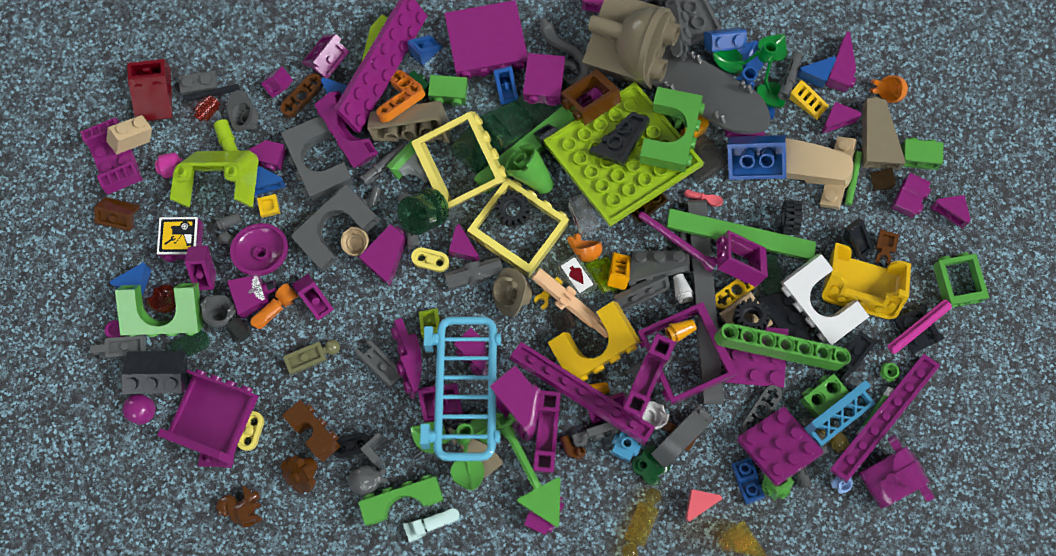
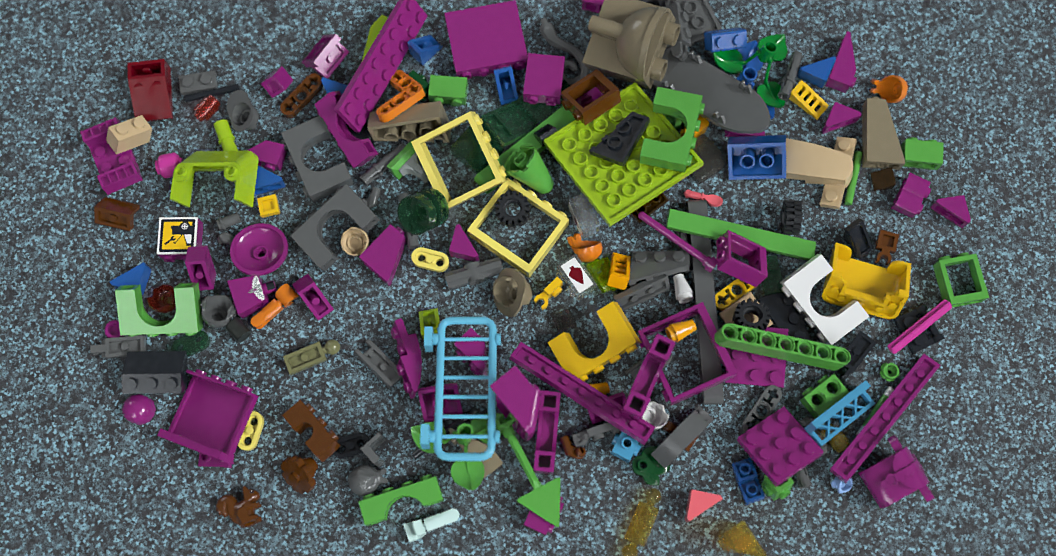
light nougat piece [531,268,609,338] -> none

